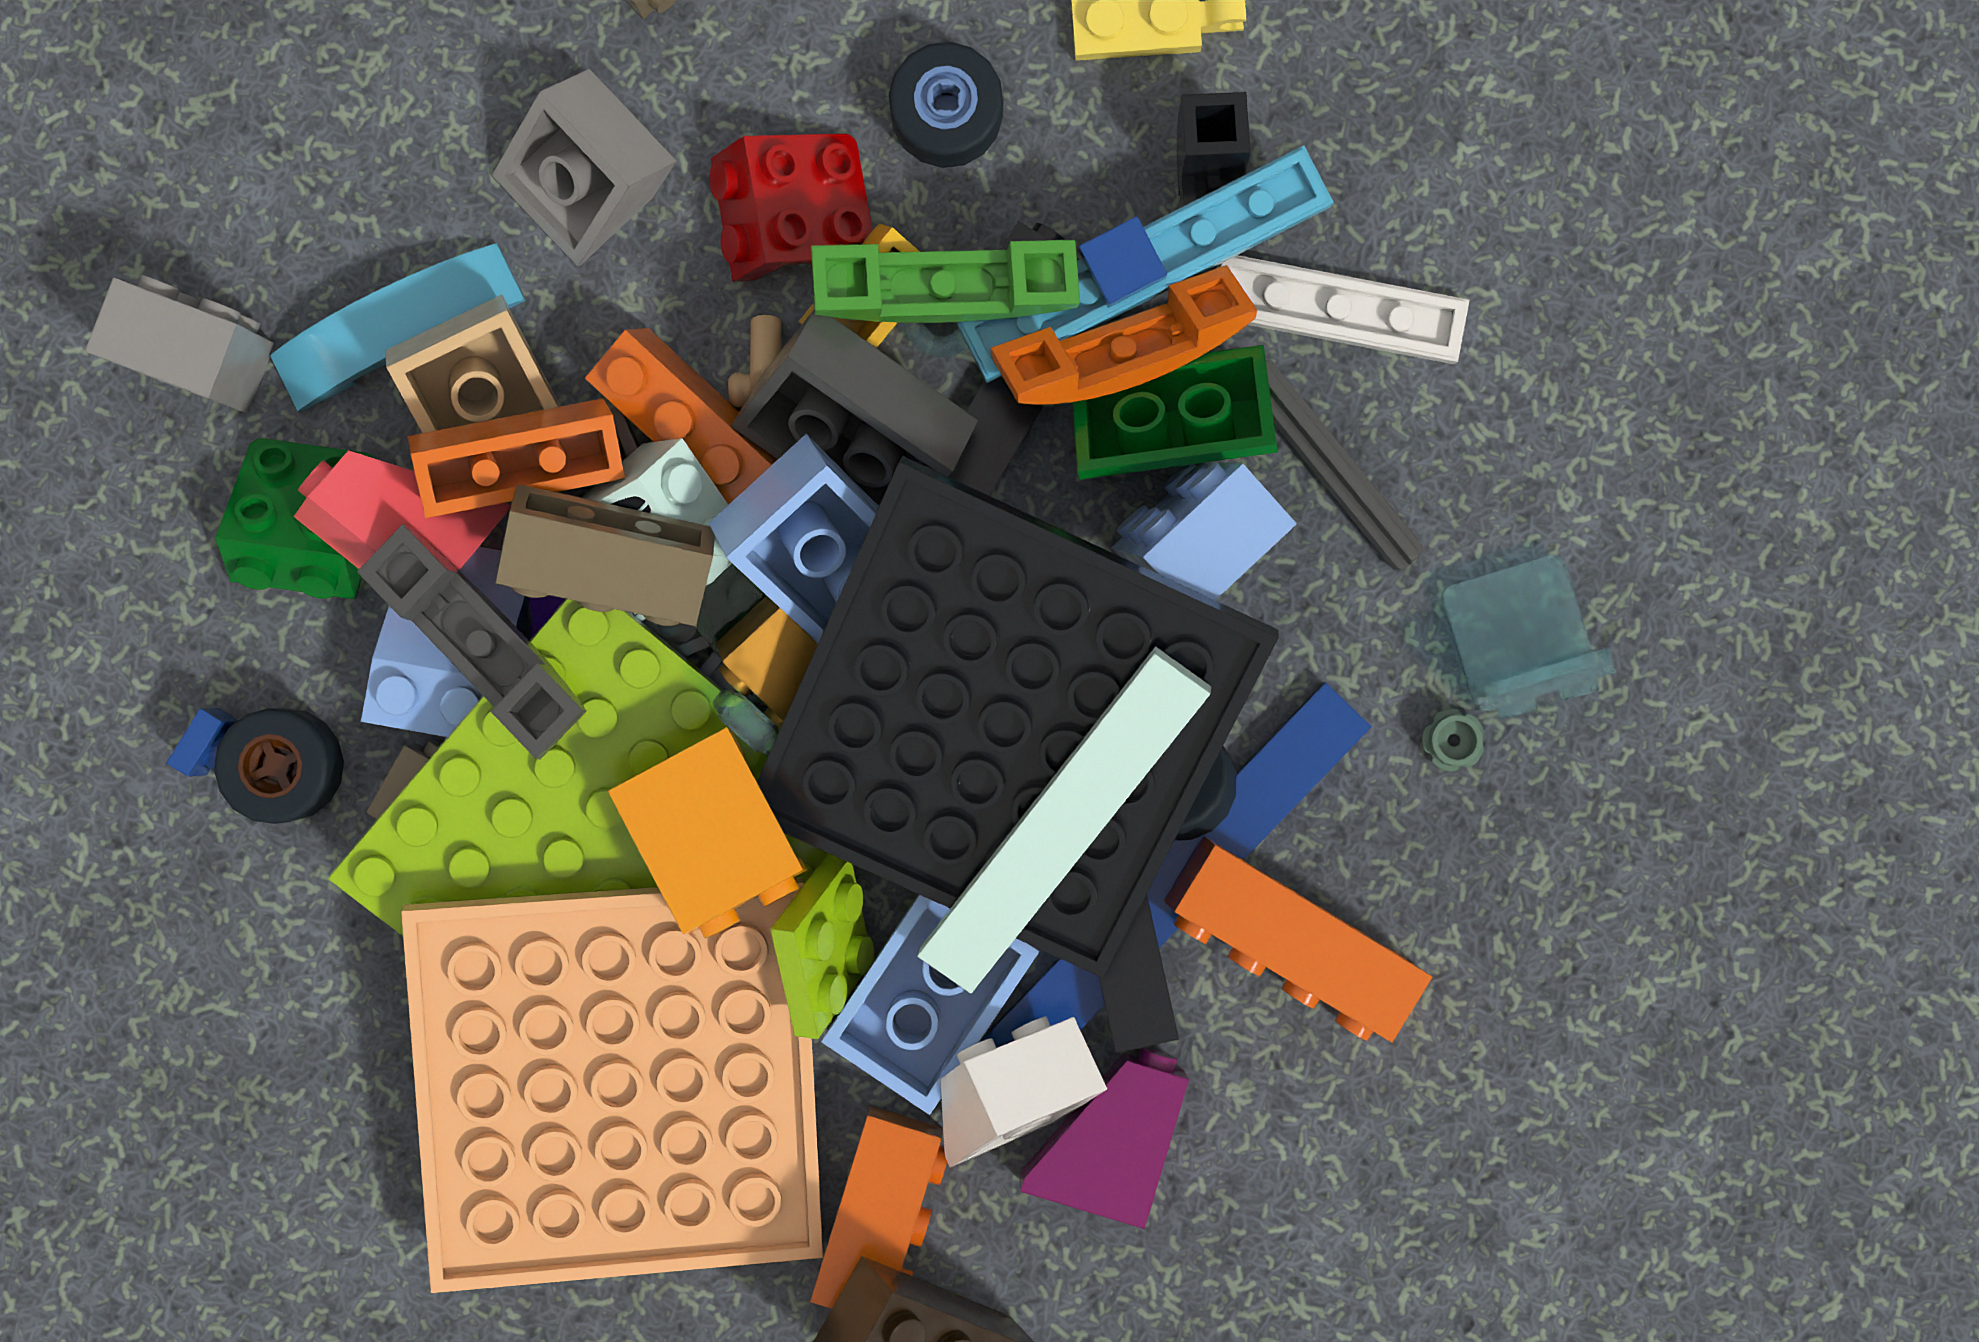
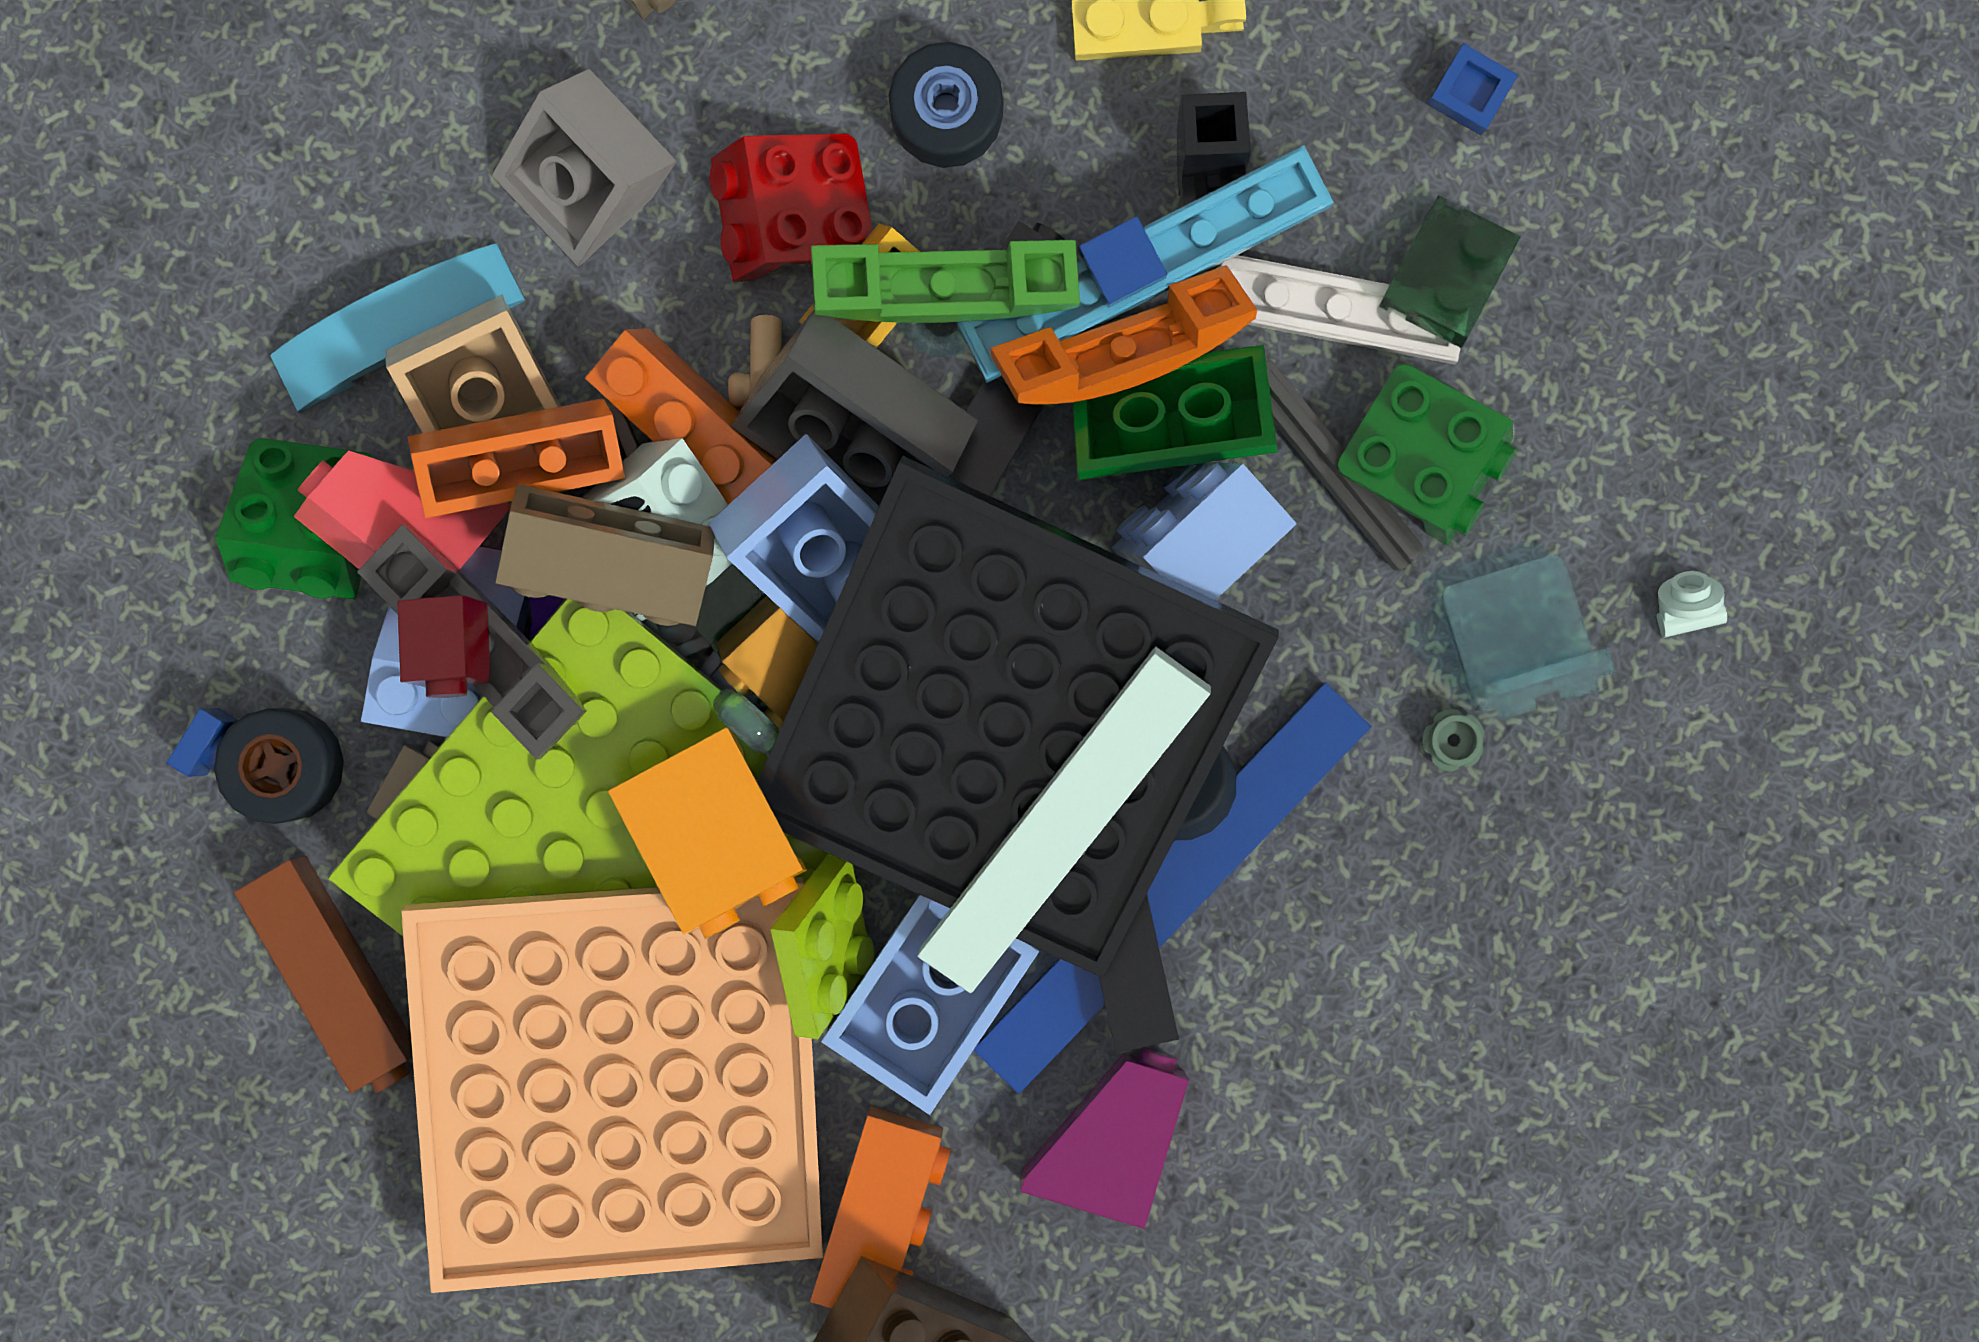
light grey brick [85,275,275,414] -> none
white slope [940,1016,1107,1167] -> none
orange brick [1164,836,1433,1043] -> none
none -> dark orange brick [234,856,413,1094]
none -> dark red brick [397,595,491,698]
none -> green bracket [1338,364,1518,546]
none -> clear green plate [1379,195,1521,349]
none -> blue plate [1427,43,1518,136]
none -> light aqua plate [1656,571,1727,638]

